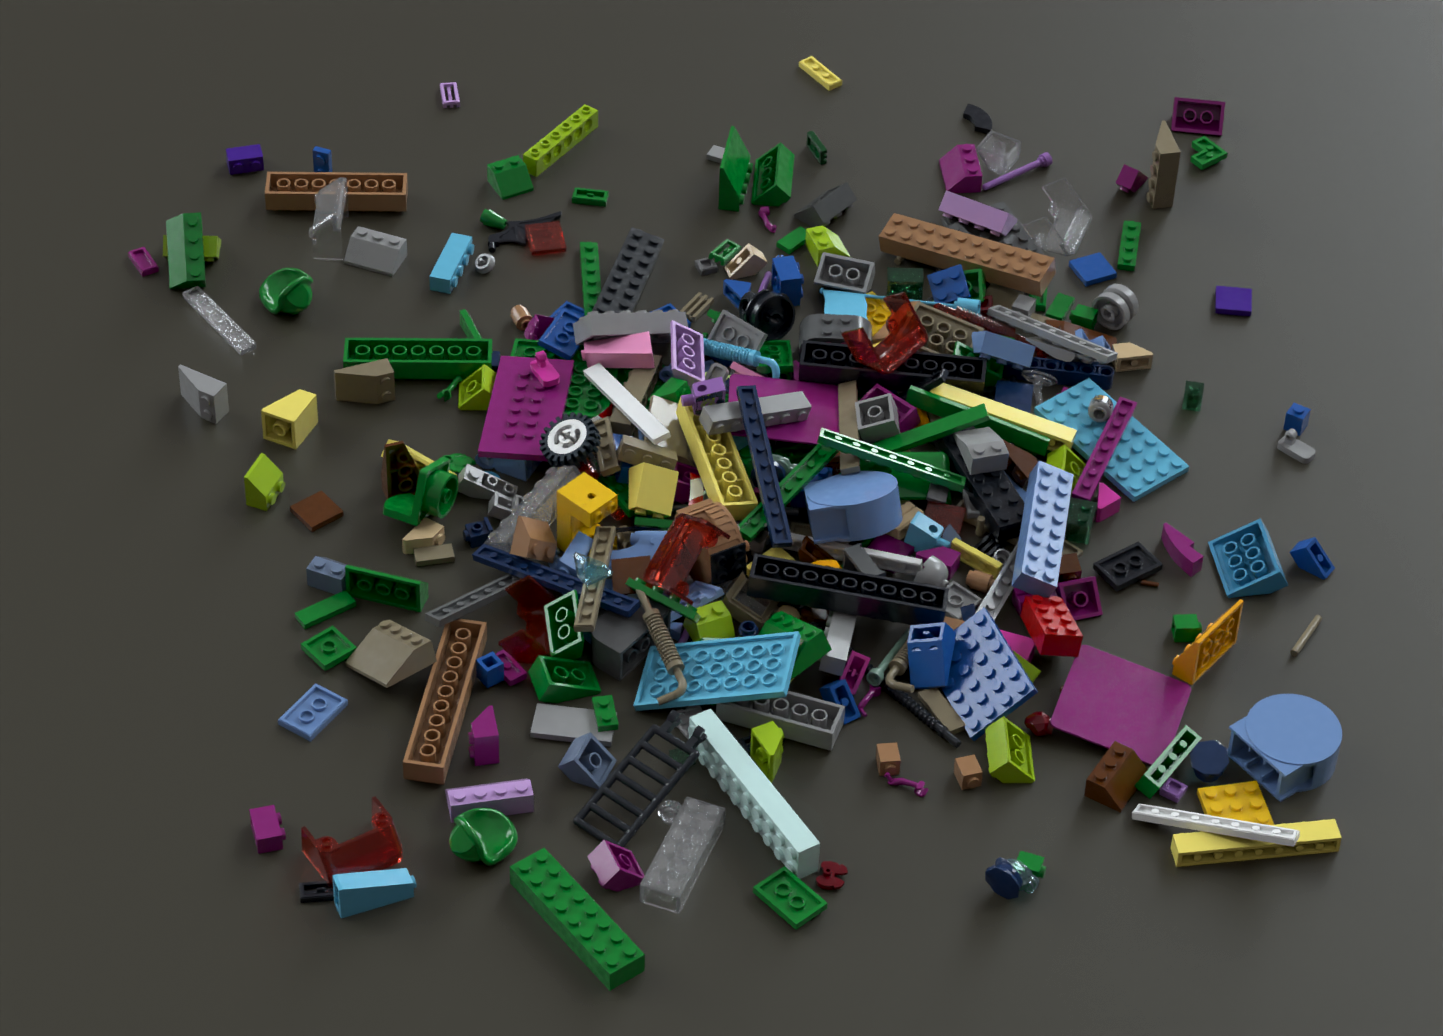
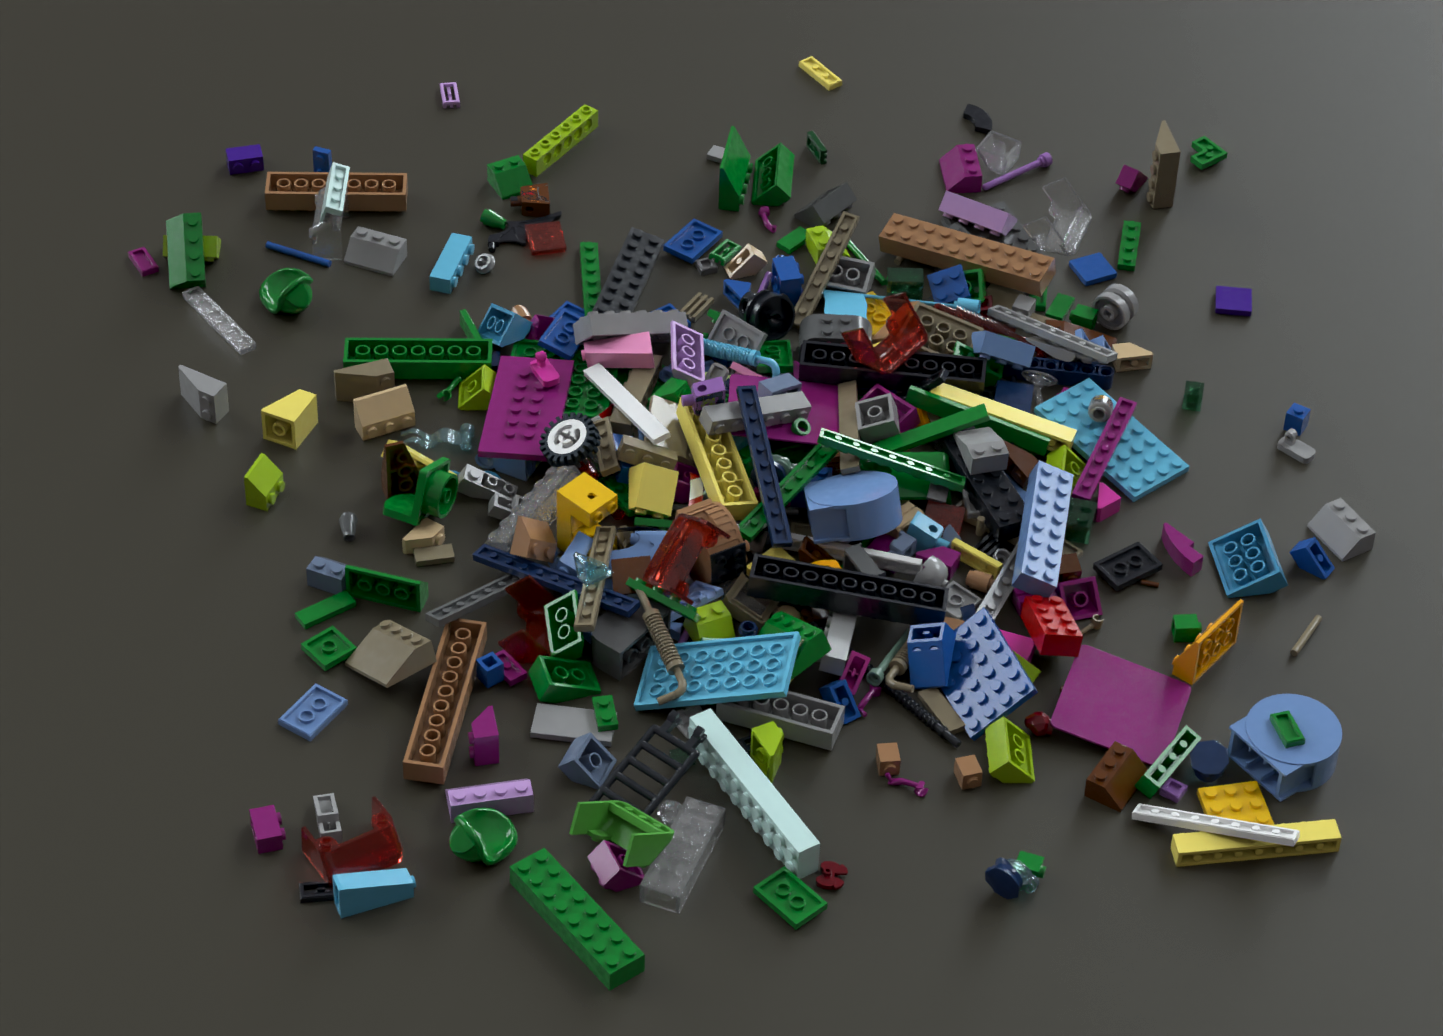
reddish brown tile [290,490,344,532] -> none
green plate [439,453,476,473] -> none
dark blue brick [463,517,493,548] -> none
green tile [572,187,609,207] -> none
magenta slope [1171,97,1225,136] -> none
none -> blue bar [265,241,332,267]
none -> light grey slope [313,793,343,848]
none -> light aqua panel [320,162,350,222]
none -> dark grey cone [339,512,358,541]
none -> tan slope [353,384,415,441]
none -> clear light blue flag [401,423,475,451]
none -> dark azure slope [478,303,533,347]
none -> reddish brown torso [510,183,550,217]
none -> bright green windscreen [569,800,674,868]
none -> blue plate [663,219,723,264]
none -> sand blue brick [757,373,802,398]
none -> green piece [791,418,811,436]
none -> dark tan tile [792,211,860,329]
none -> green bar [847,240,887,286]
none -> sand blue brick [888,530,917,557]
none -> dark tan hand [1080,614,1104,635]
none -> green tile [1269,710,1305,748]
none -> light grey slope [1307,498,1376,562]

